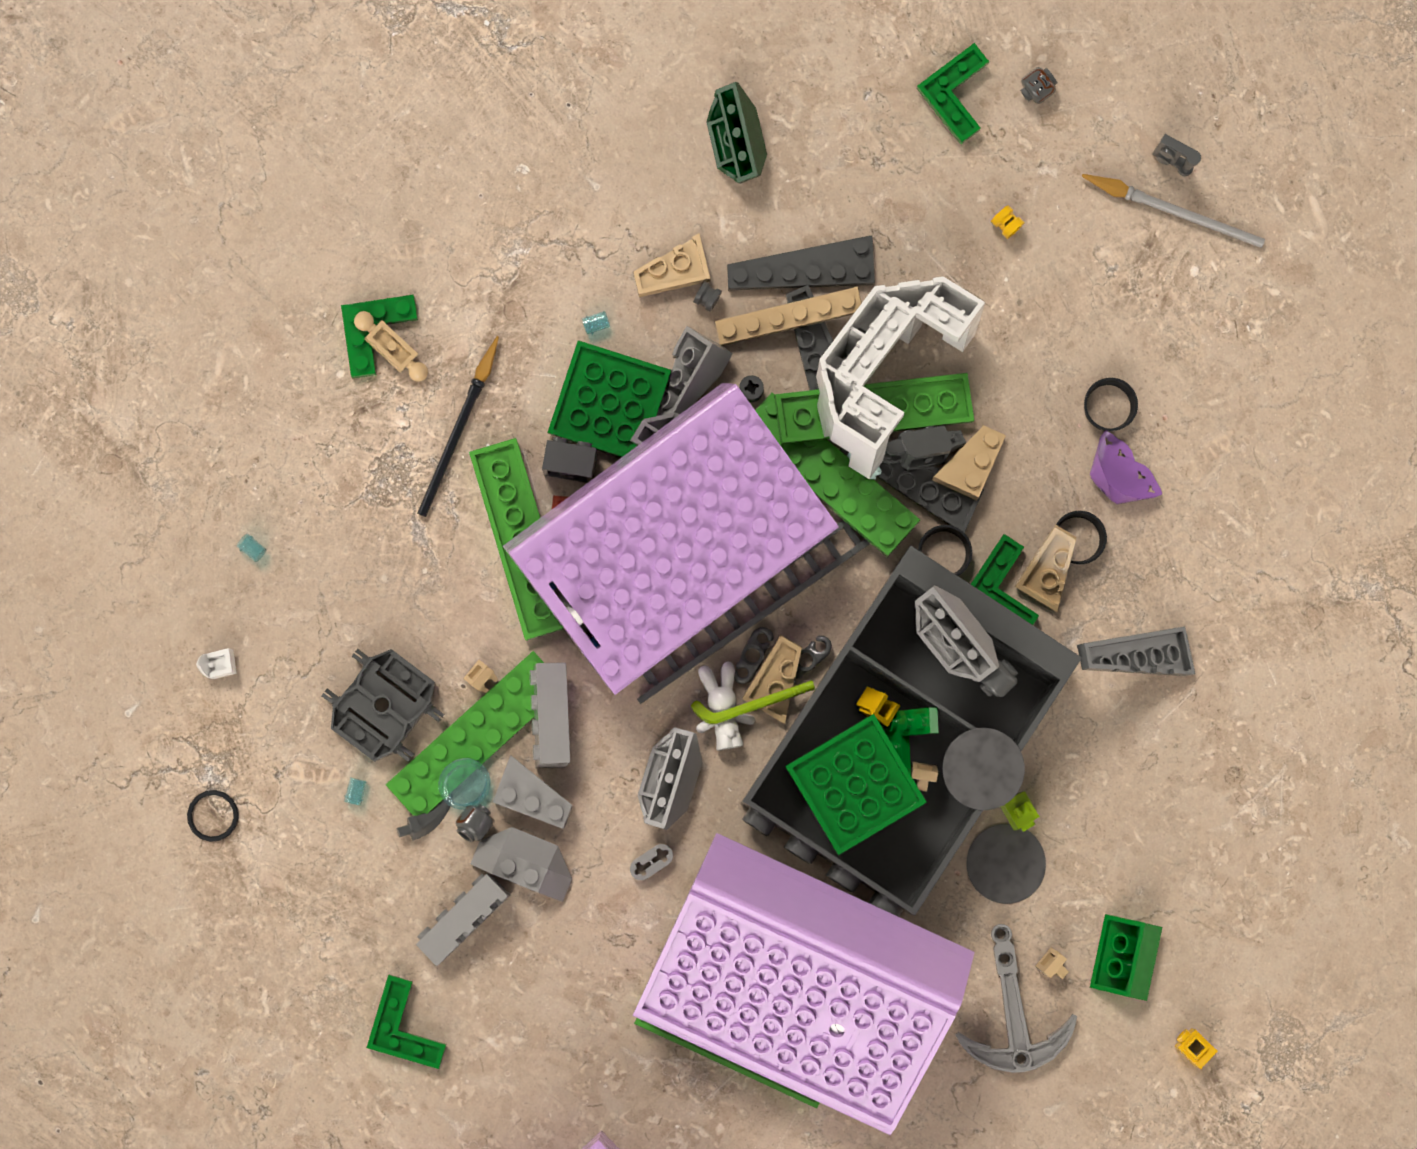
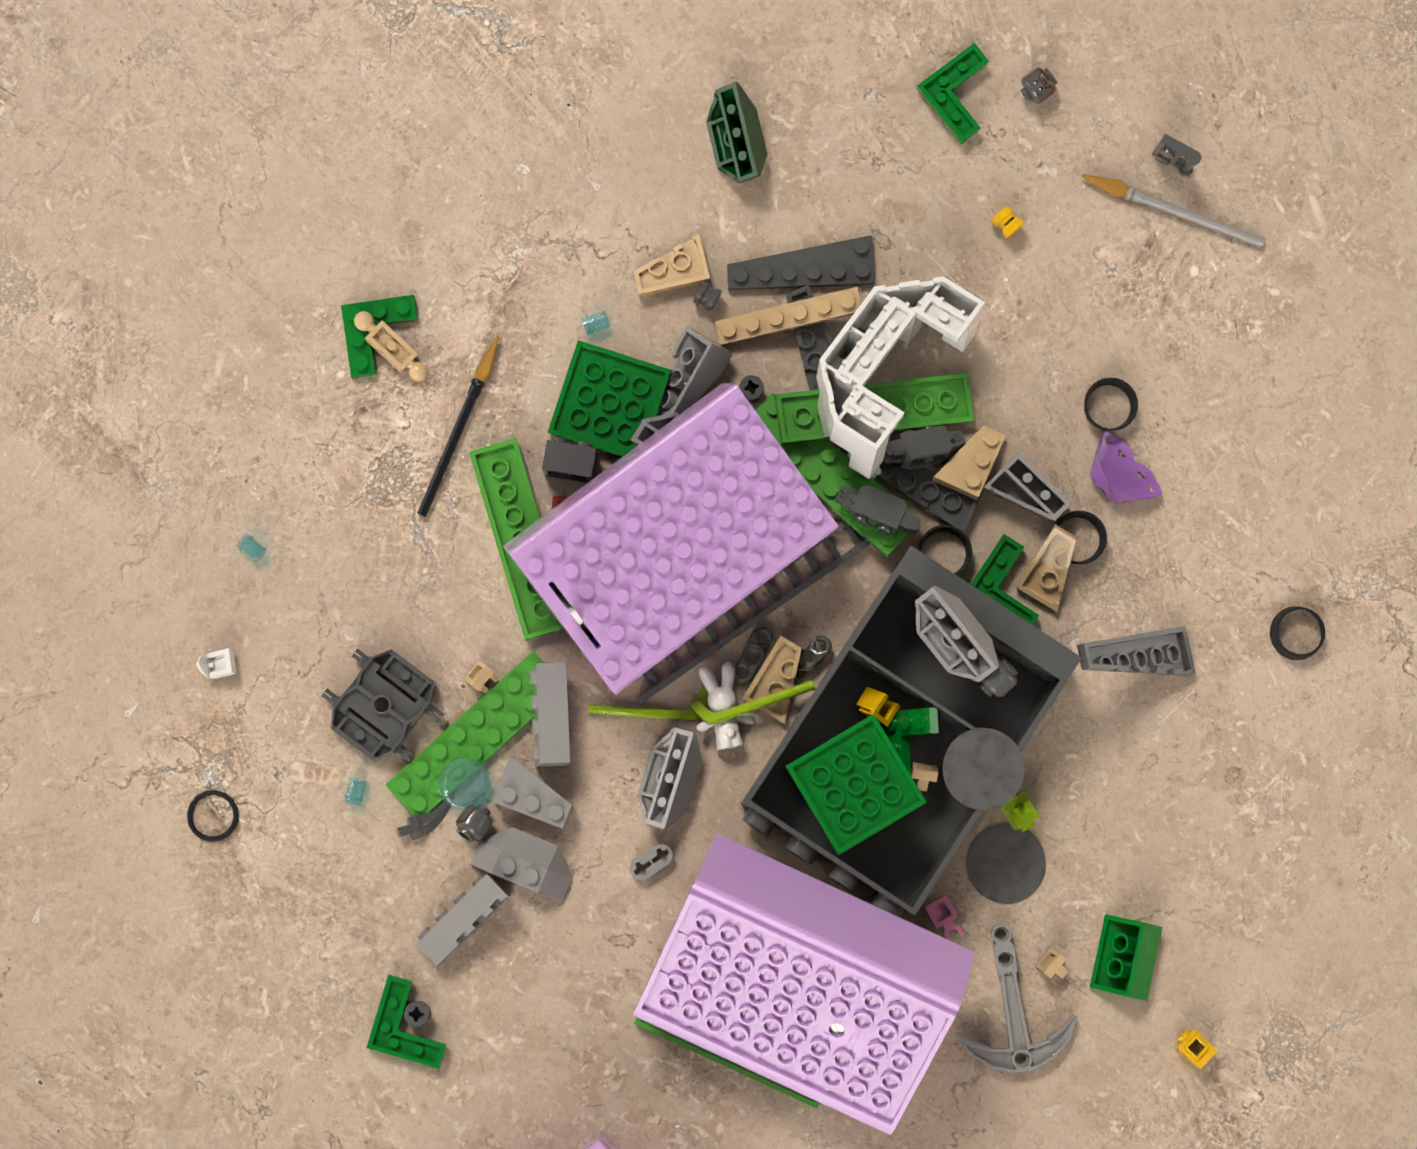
none -> dark grey wheel [404,1001,431,1027]
none -> lime piece [588,685,708,720]
none -> dark grey hinge [835,485,921,535]
none -> bright pink plate [924,895,963,941]
none -> light grey wedge [983,452,1072,522]
none -> black tyre [1270,606,1325,660]

